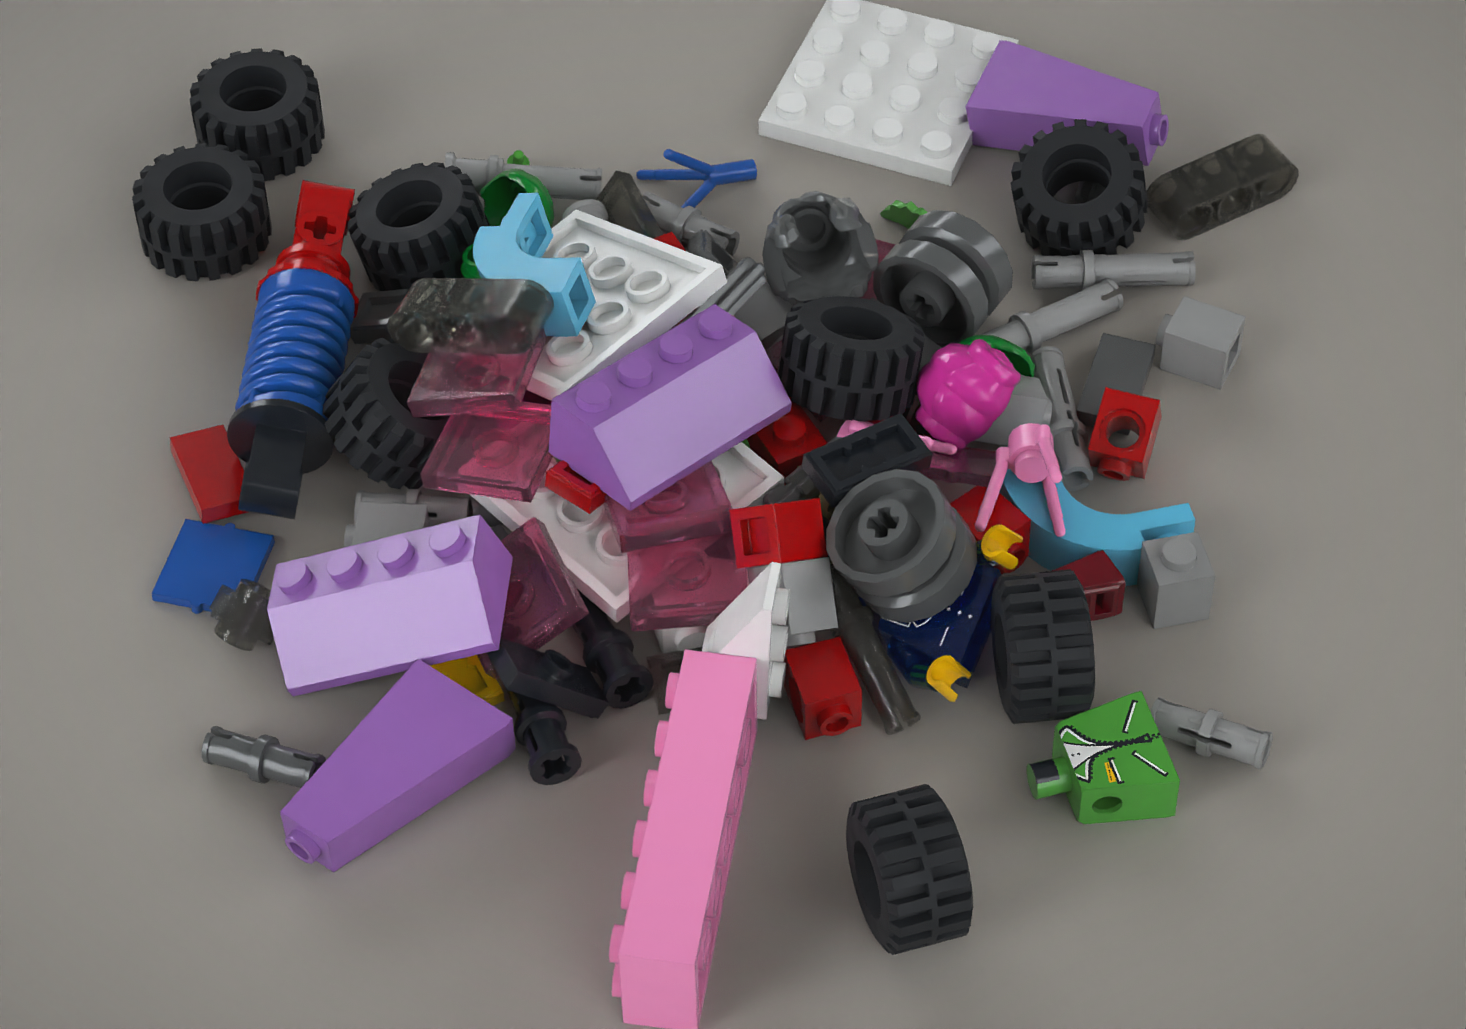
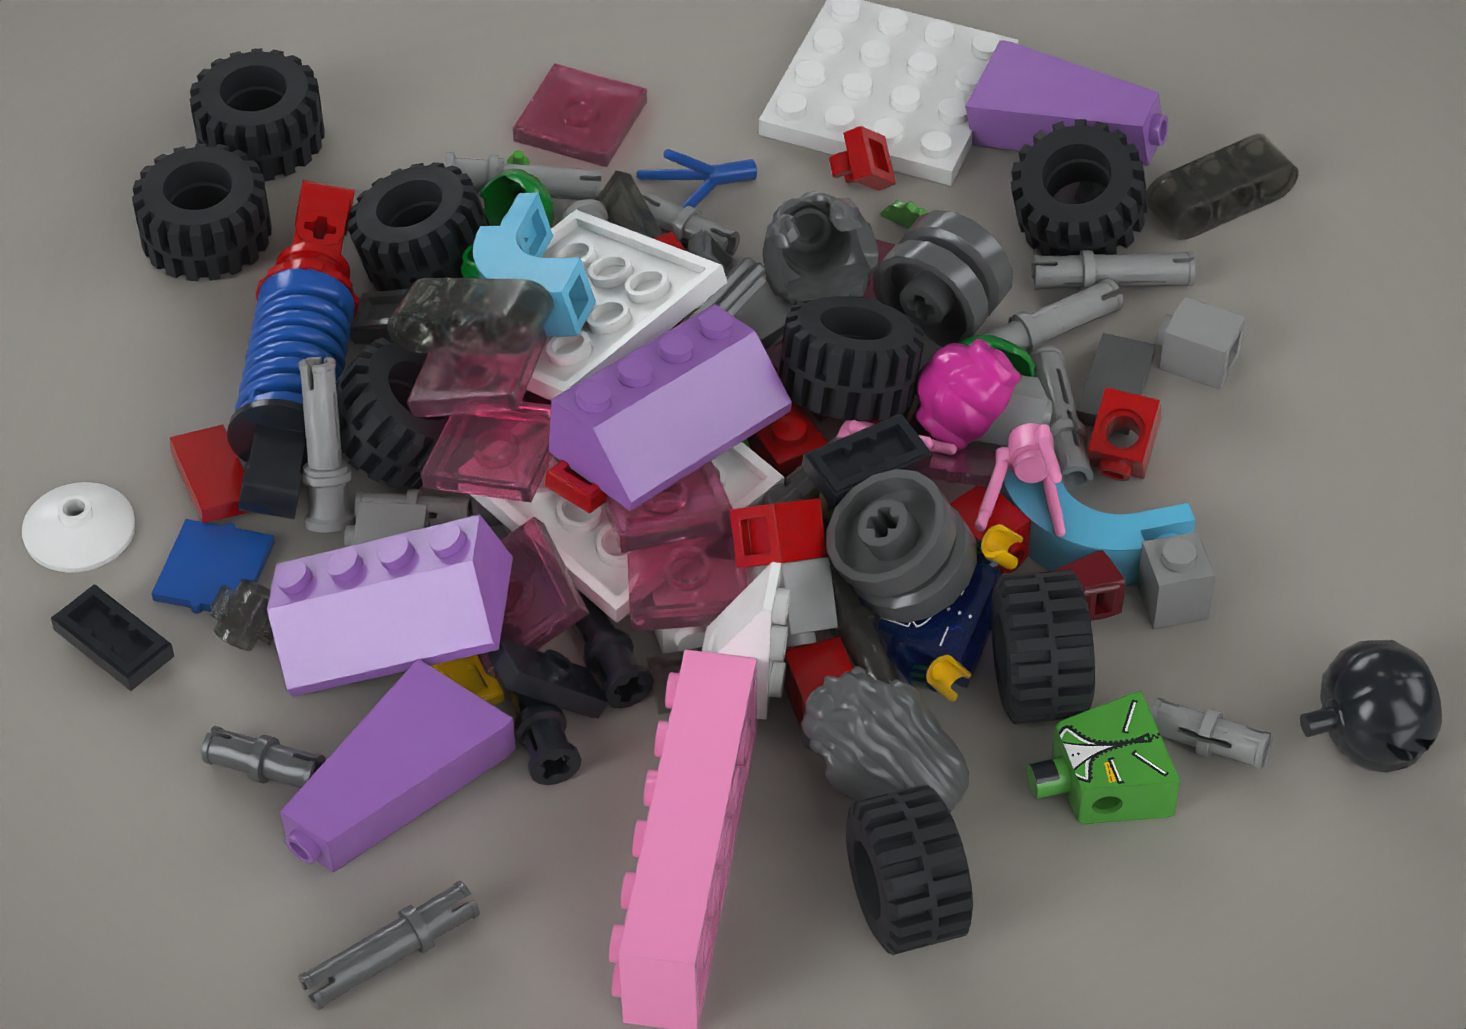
none -> white dish [22,482,136,573]
none -> black plate [51,584,175,691]
none -> light grey pin [298,357,355,533]
none -> dark grey pin [298,881,480,1010]
none -> clear pink tile [512,63,647,167]
none -> dark grey hair [801,666,969,813]
none -> red tile [829,126,896,191]
none -> black piece [1300,640,1442,773]

